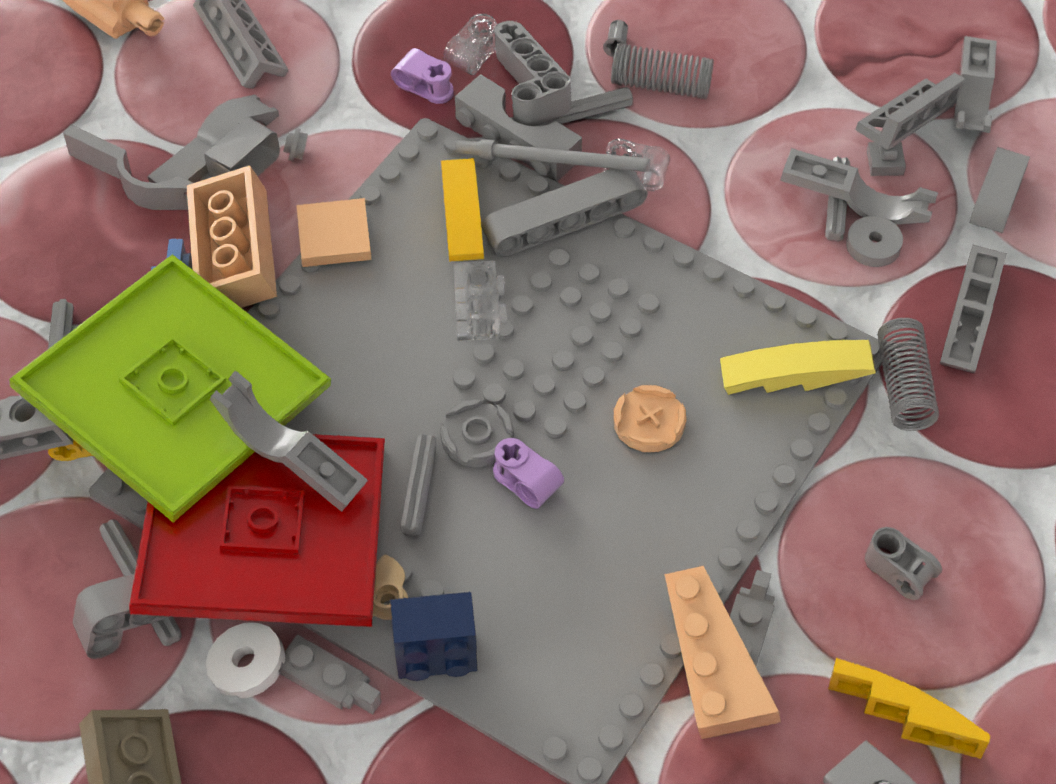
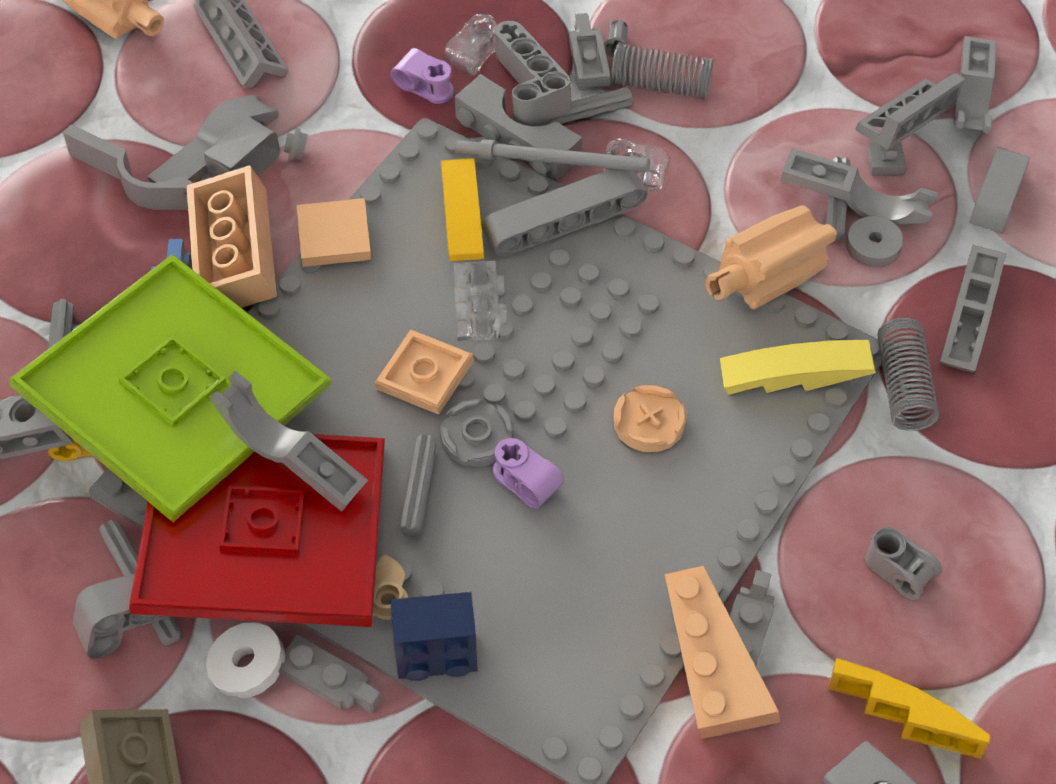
none -> light nougat tile [375,329,474,415]
none -> light grey hinge [569,13,611,89]
none -> light nougat piece [705,205,837,309]

